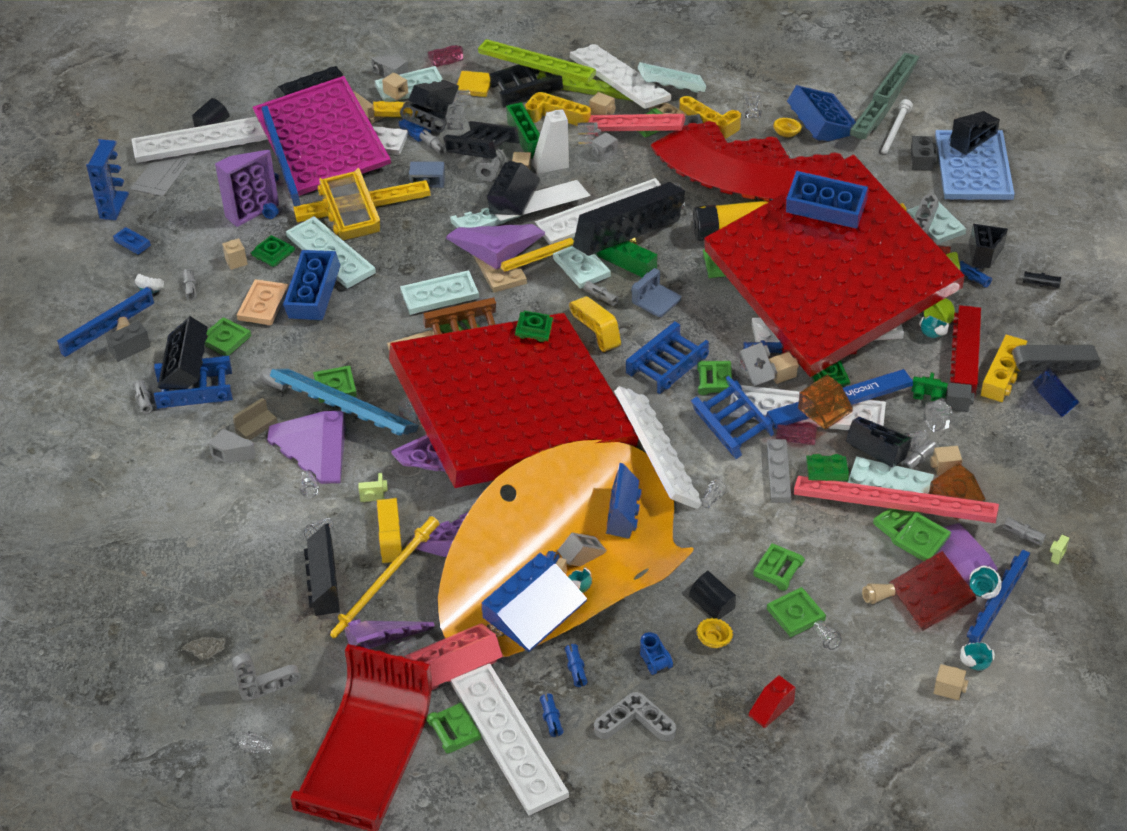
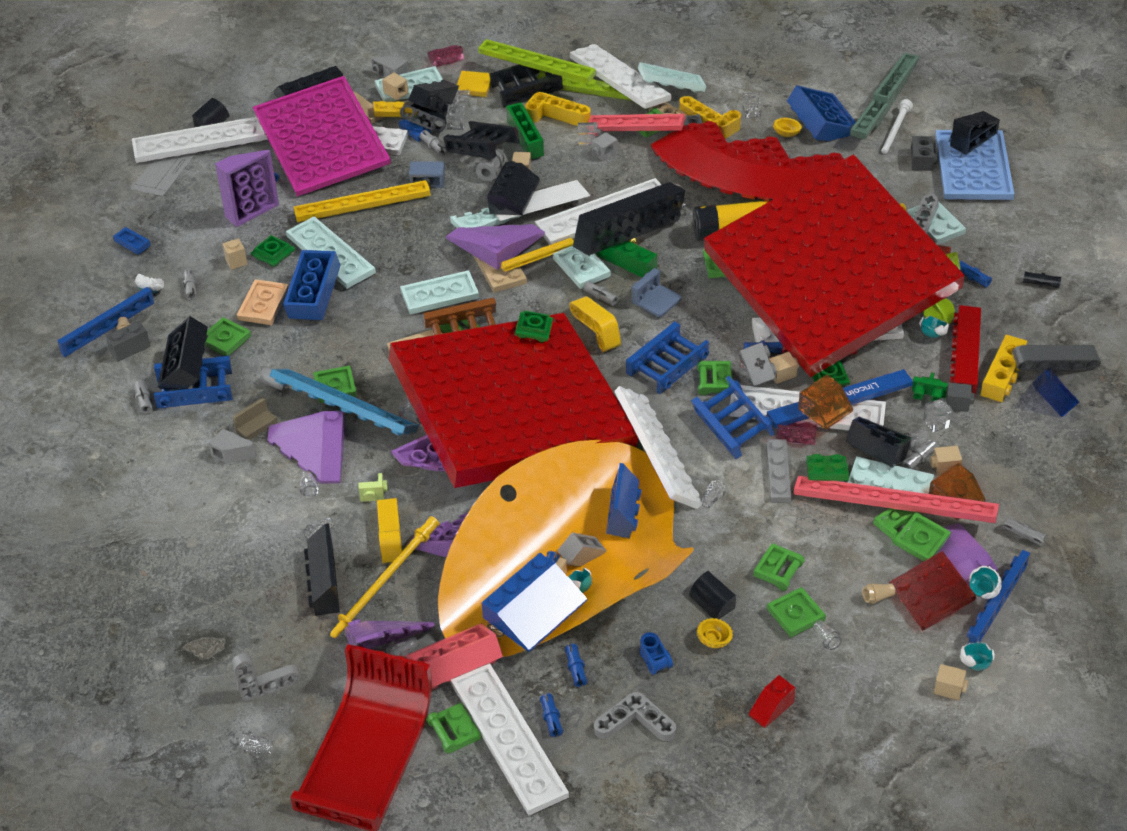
blue window [86,139,129,220] -> none
blue tile [261,106,301,207] -> none
blue plate [262,203,279,219] -> none
window [317,168,380,241] -> none
white slope [532,109,569,174] -> none
tan brick [589,92,616,115] -> none
blue brick [786,171,868,229] -> none
black wedge [969,224,1008,269] -> none
yellowish green plate [1050,535,1069,564] -> none

